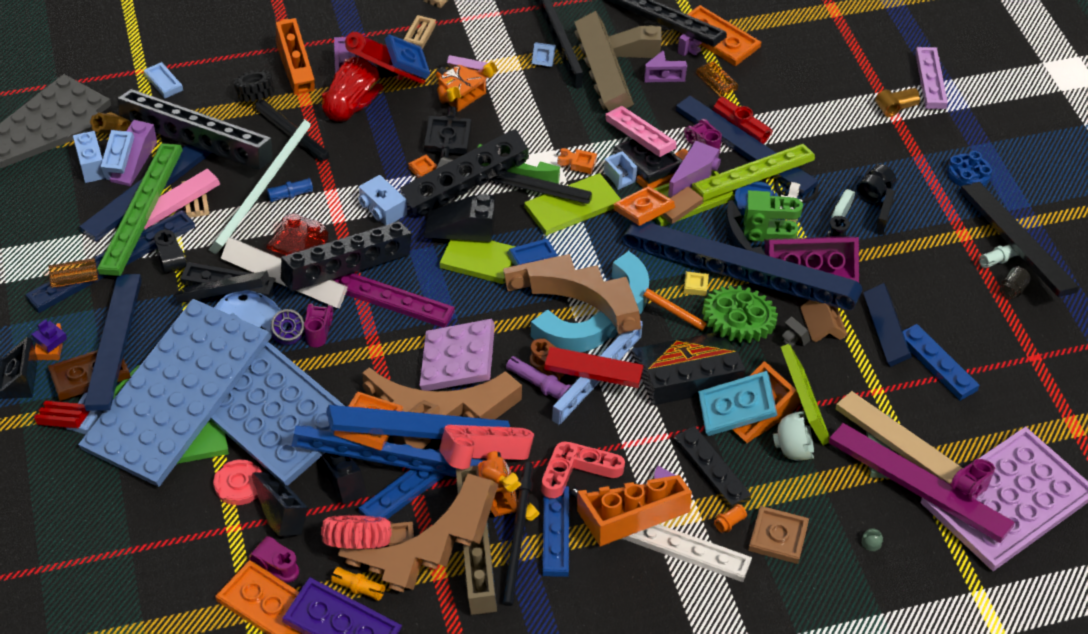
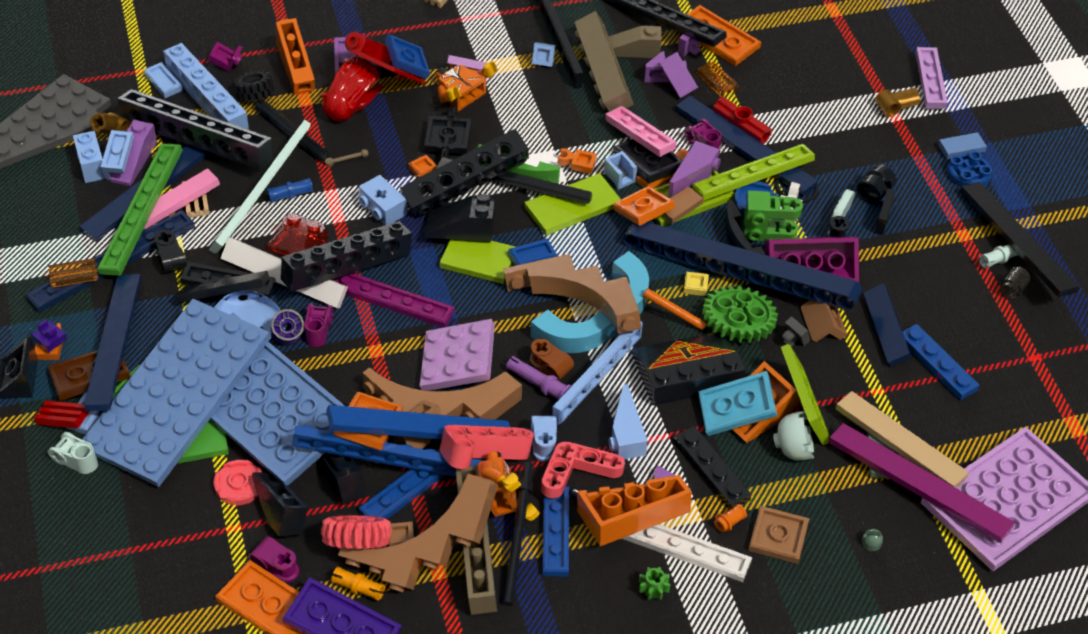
tan tile [403,15,436,49] -> none
red tile [544,346,643,388] -> none
magenta piece [950,459,995,501] -> none
none -> light aqua piece [48,432,98,474]
none -> light blue brick [163,43,249,130]
none -> magenta bracket [207,42,243,72]
none -> dark tan hinge [325,149,369,167]
none -> light blue piece [531,416,557,462]
none -> light blue slope [609,384,648,460]
none -> bright green gear [639,567,671,600]
none -> medium lavender tile [659,52,698,99]
none -> medium blue tile [938,132,987,159]

